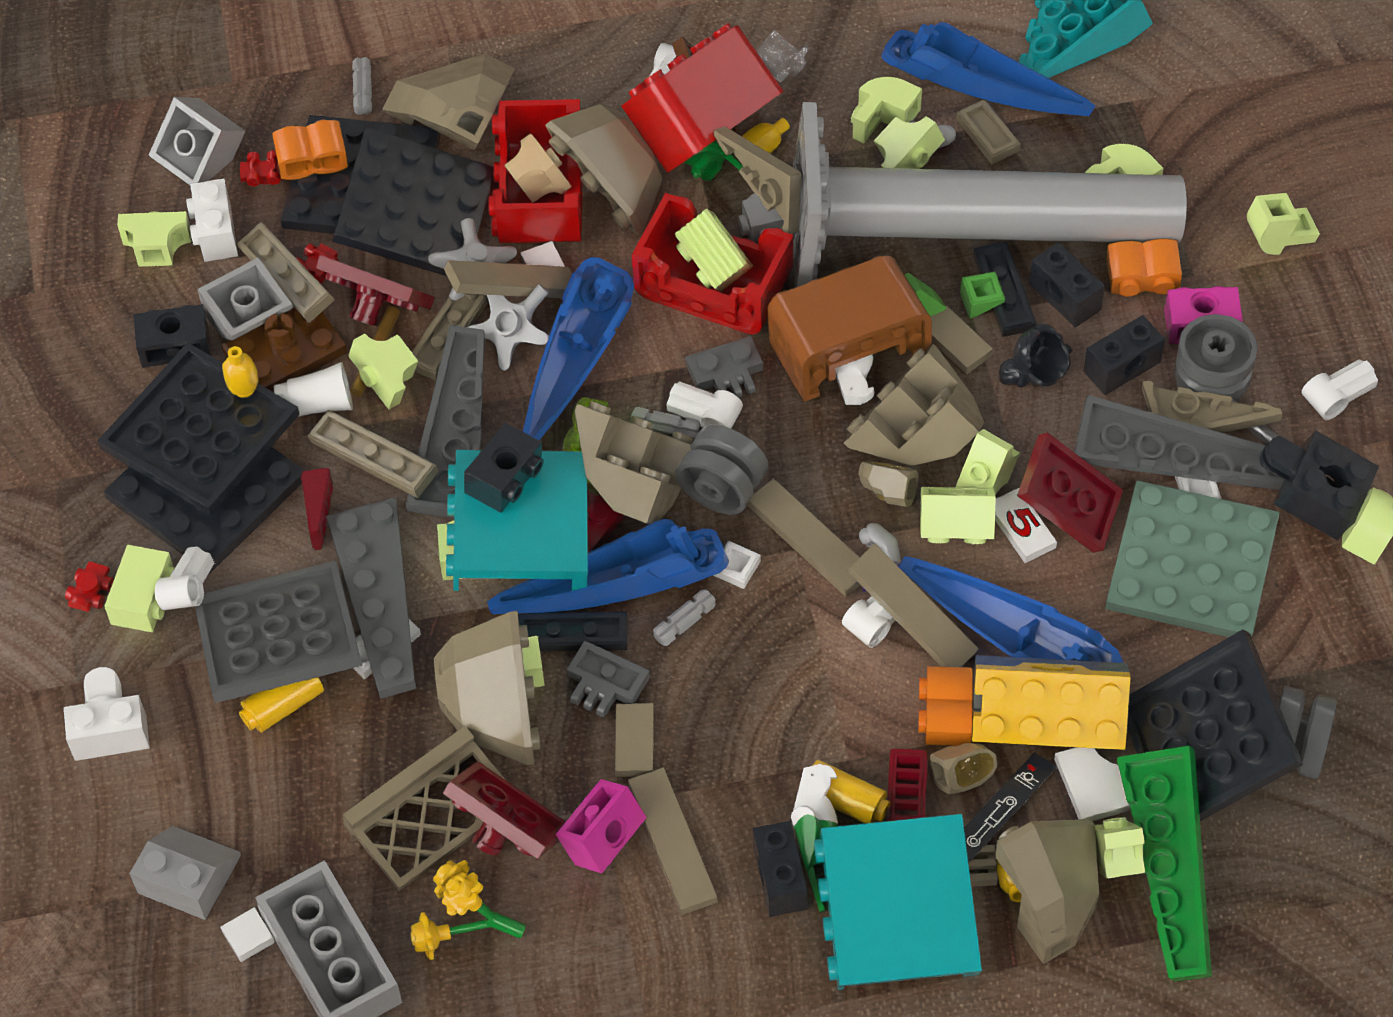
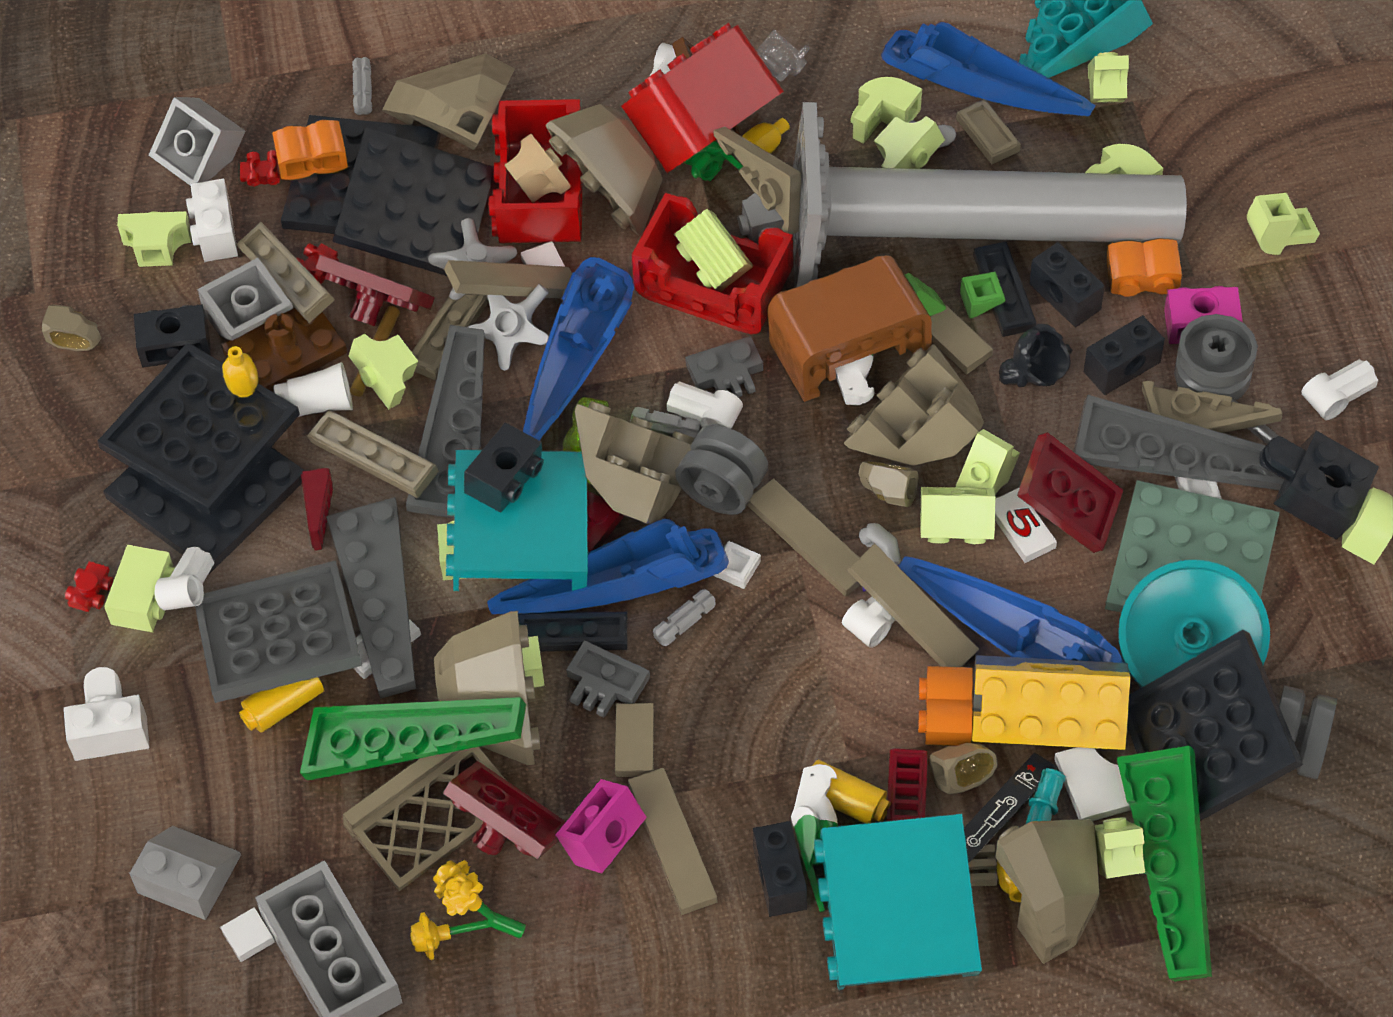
none -> dark tan rock [42,304,101,351]
none -> green wing [300,697,526,780]
none -> teal axle [1026,768,1066,824]
none -> yellowish green brick [1088,52,1129,103]
none -> teal dish [1118,560,1270,688]

